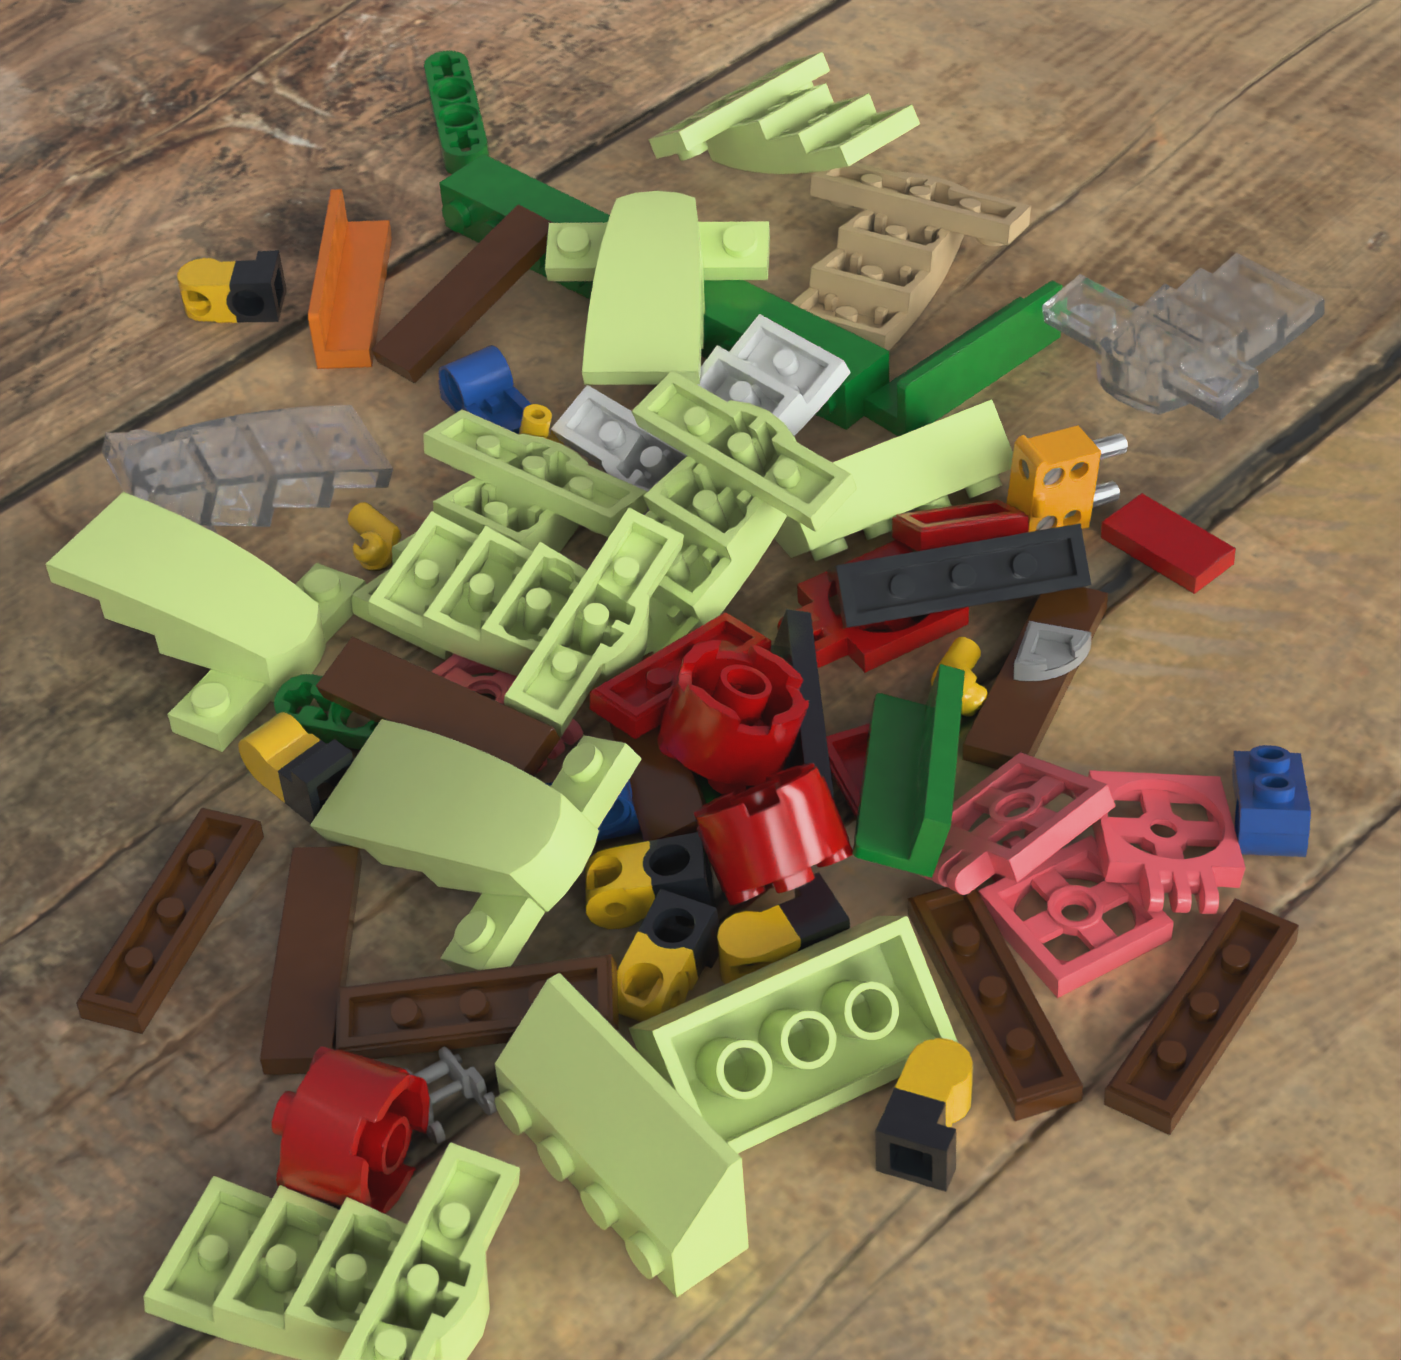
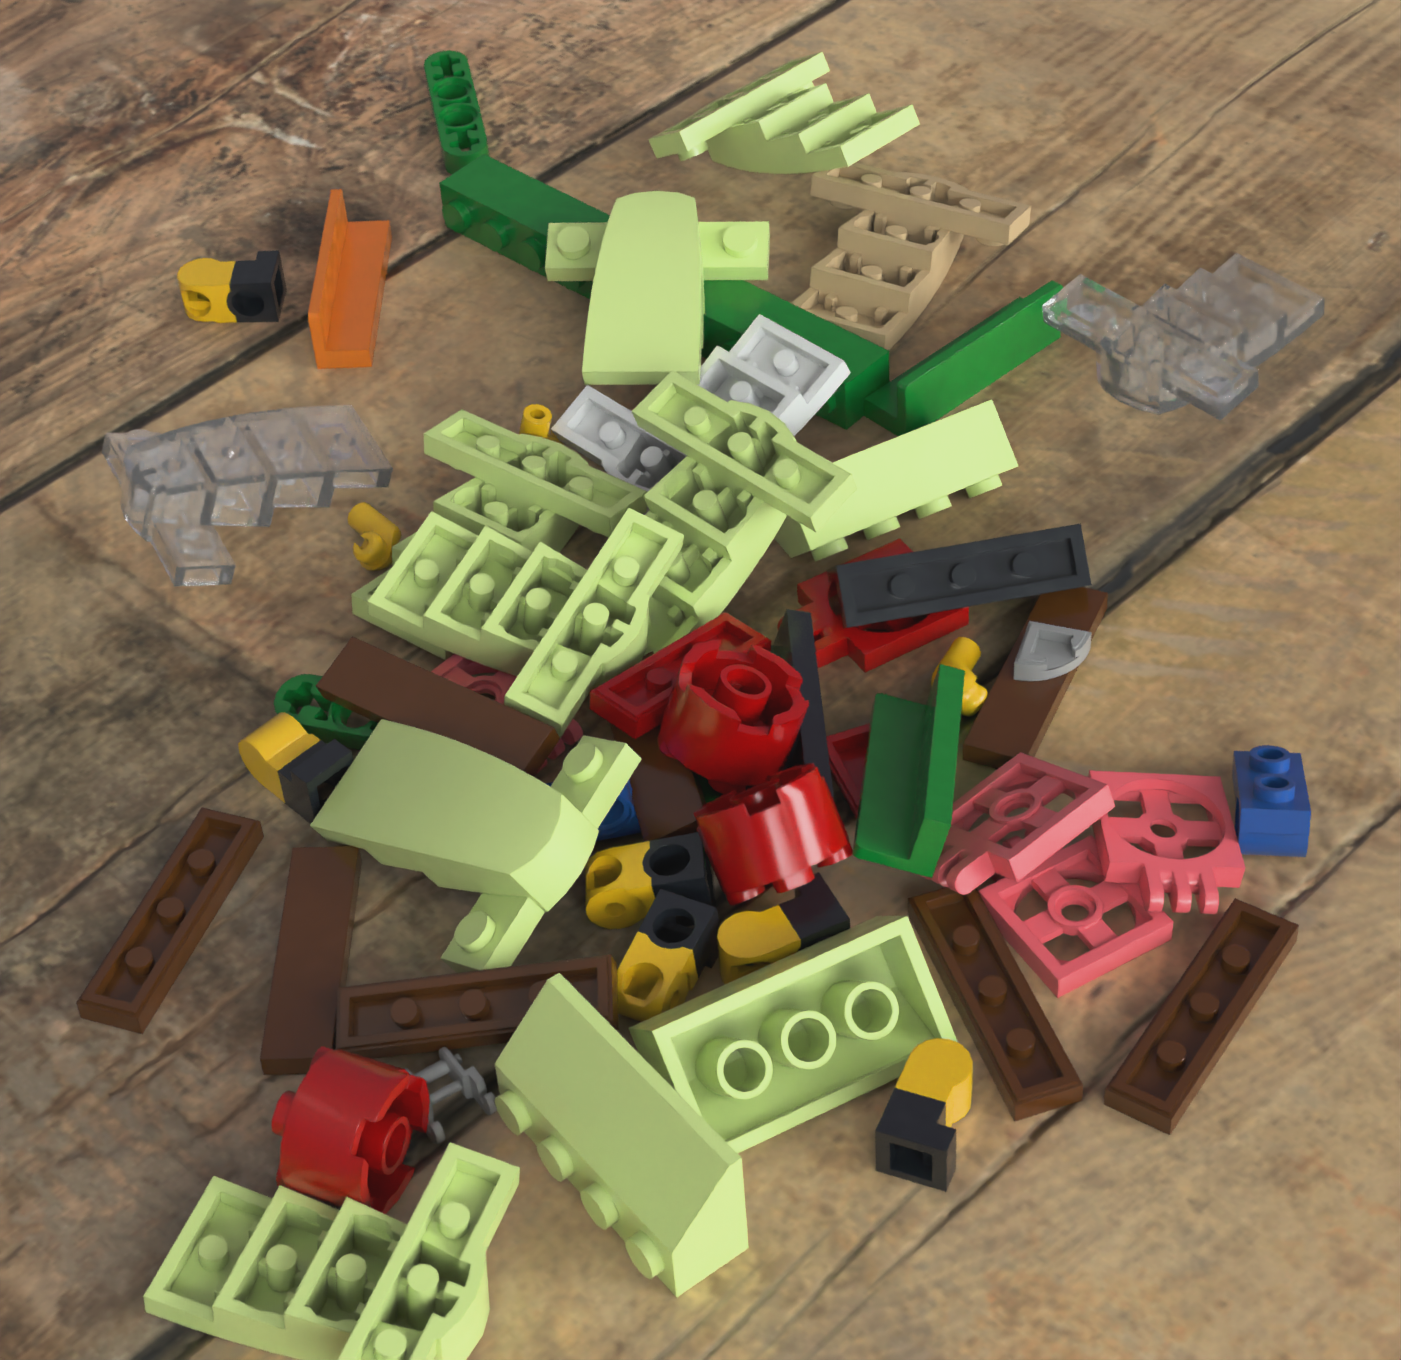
yellowish green slope [46,492,366,752] -> none
reddish brown tile [371,204,553,384] -> none
blue plate [438,345,531,434] -> none
red tile [892,499,1029,551] -> none
light orange piece [1007,425,1128,532] -> none
red tile [1101,493,1236,594] -> none

